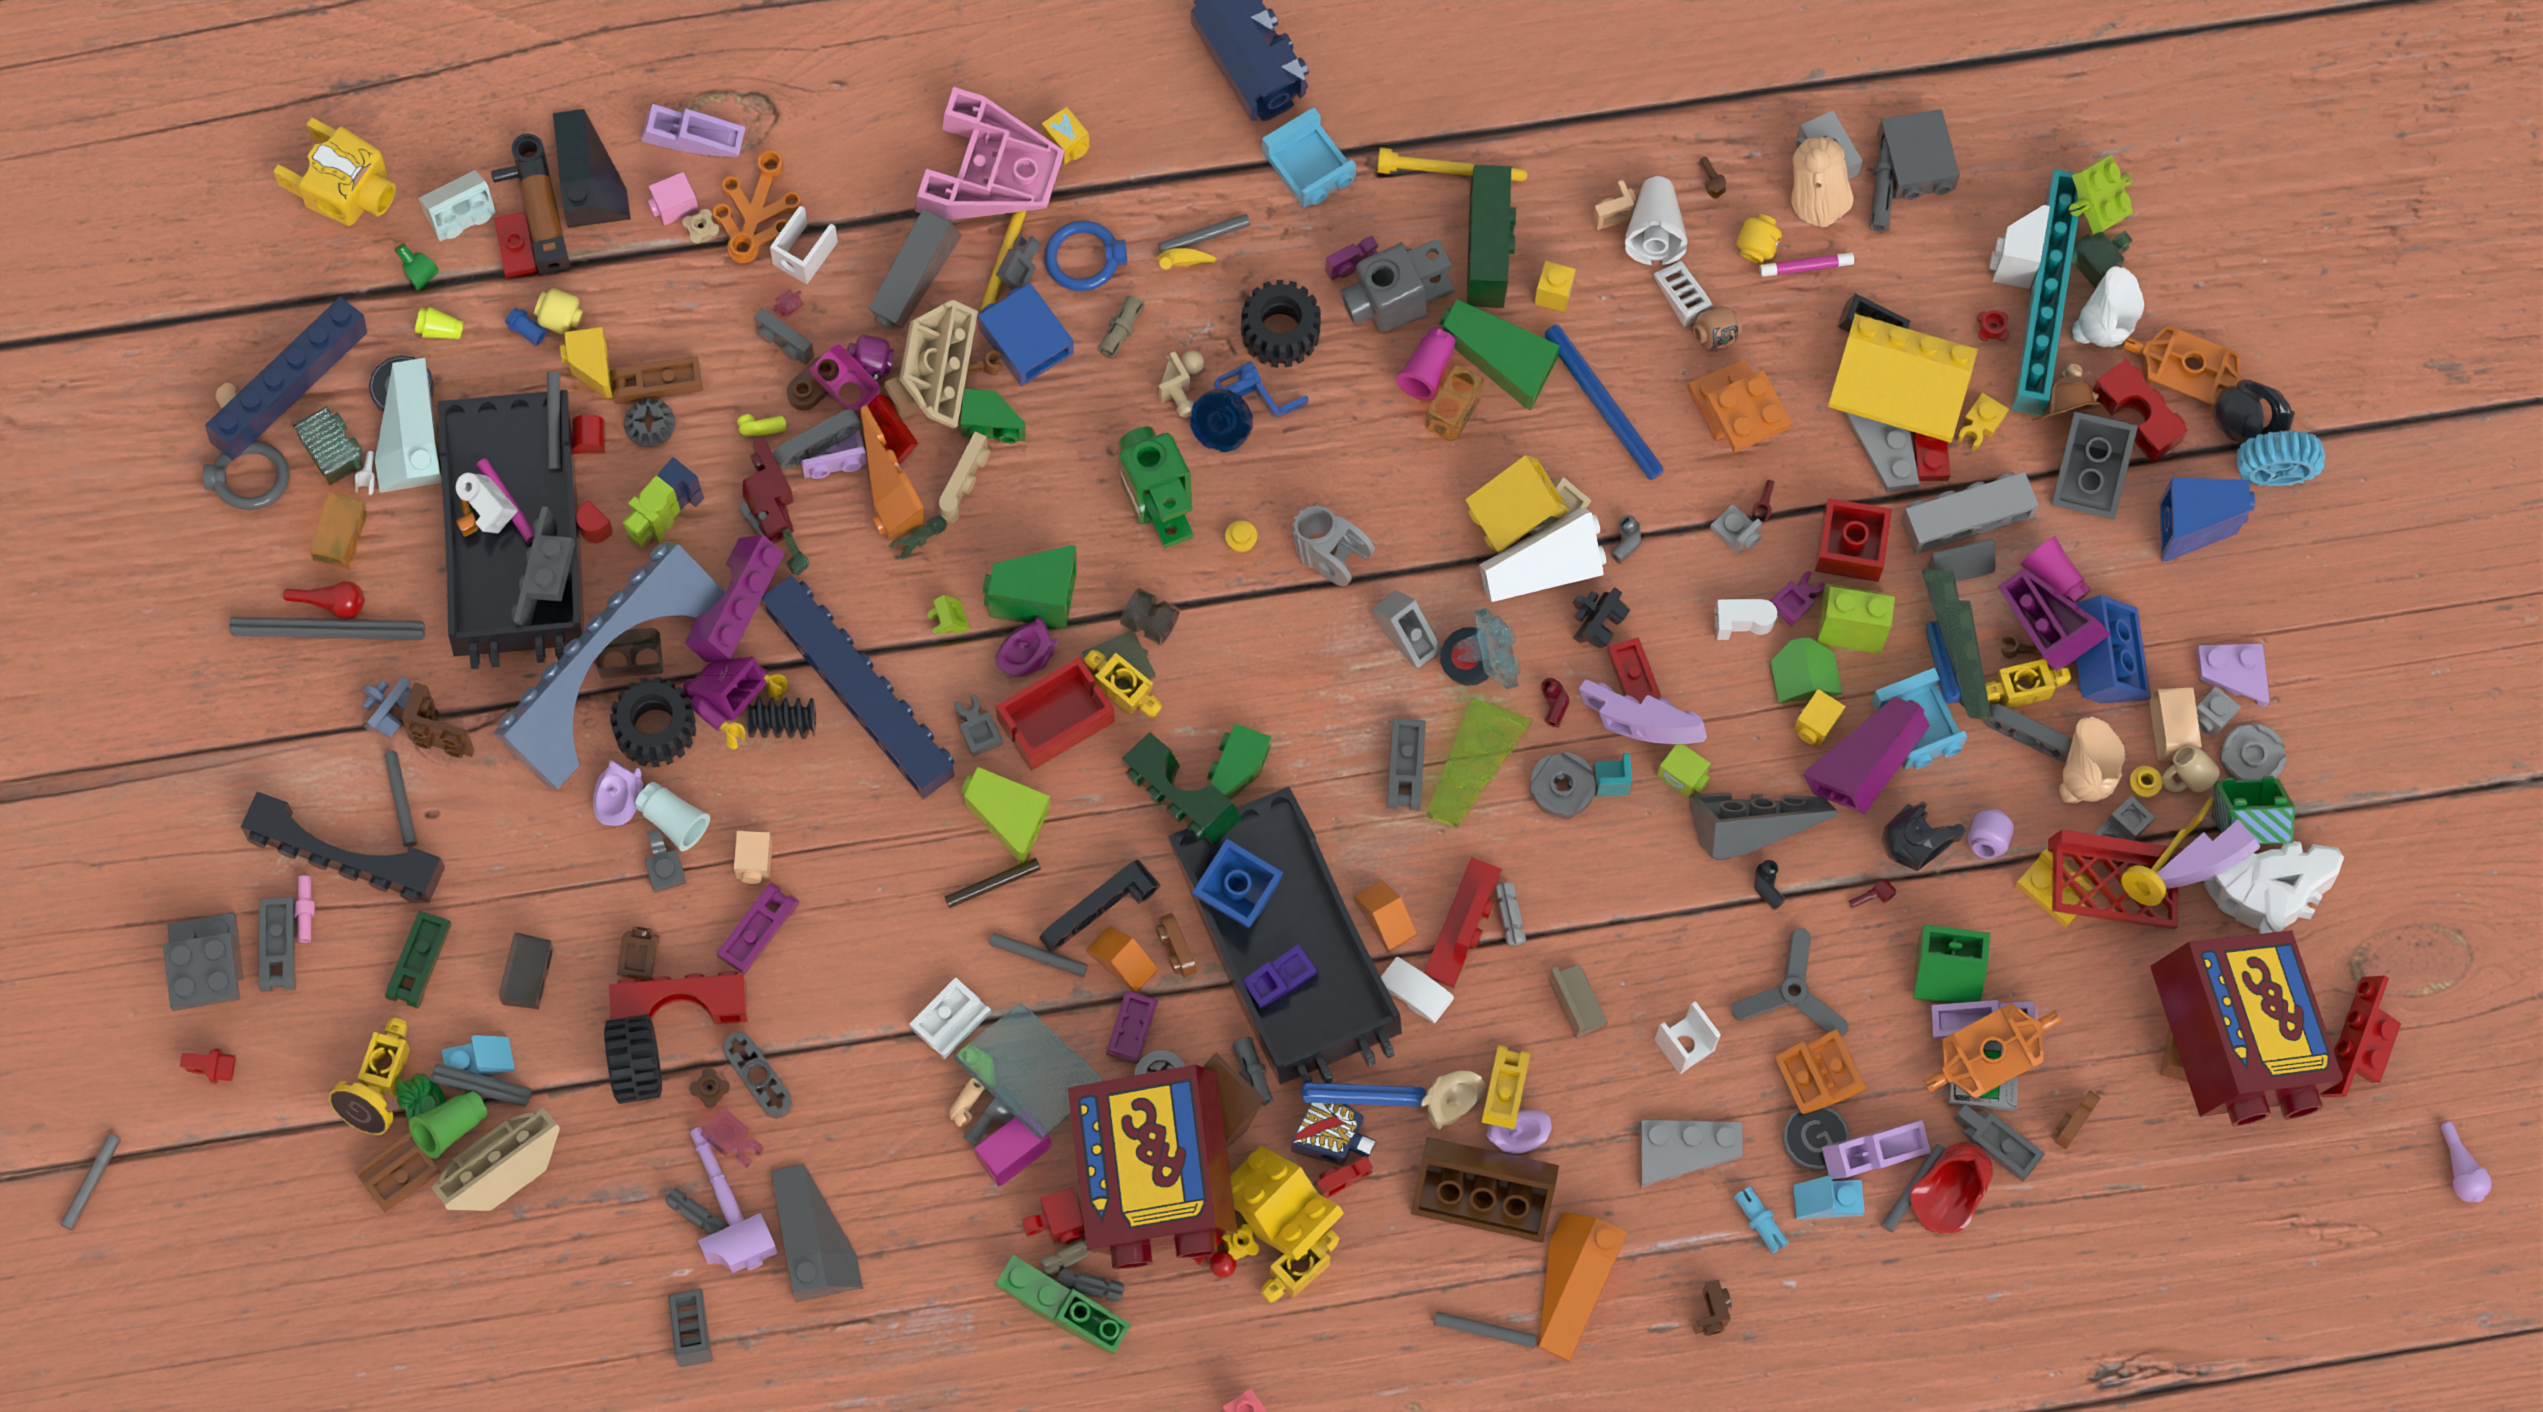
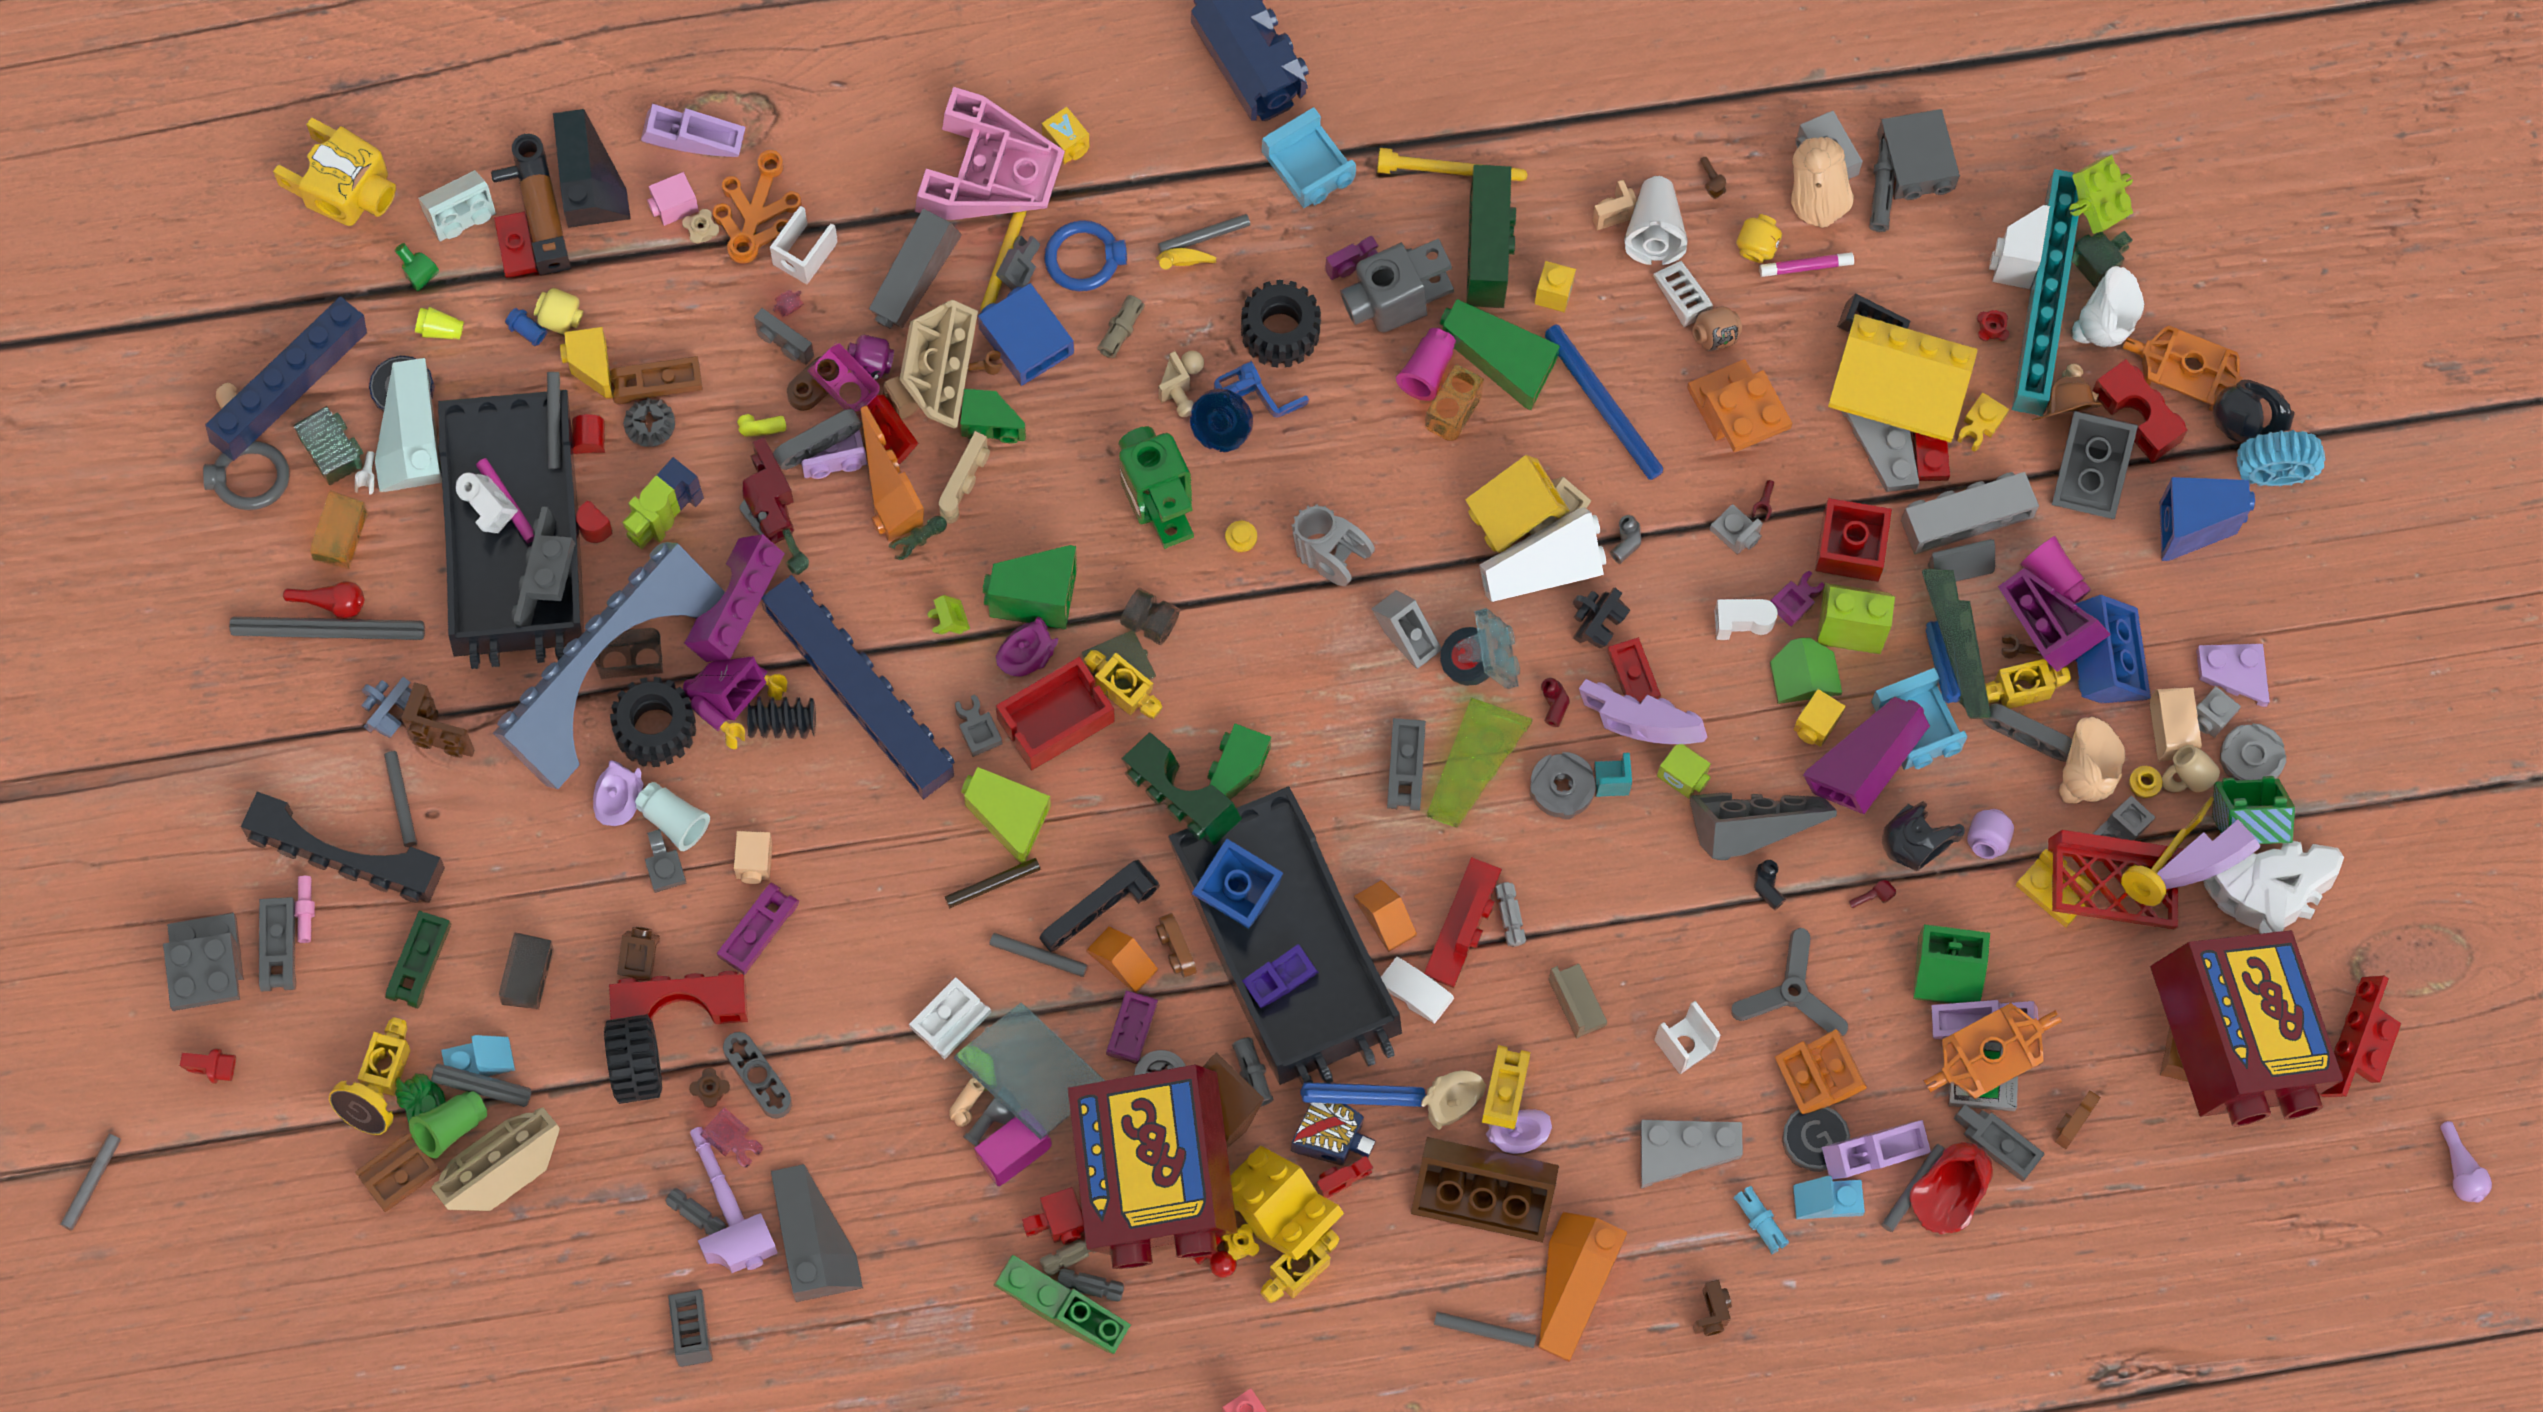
orange hand [456,498,478,537] -> none

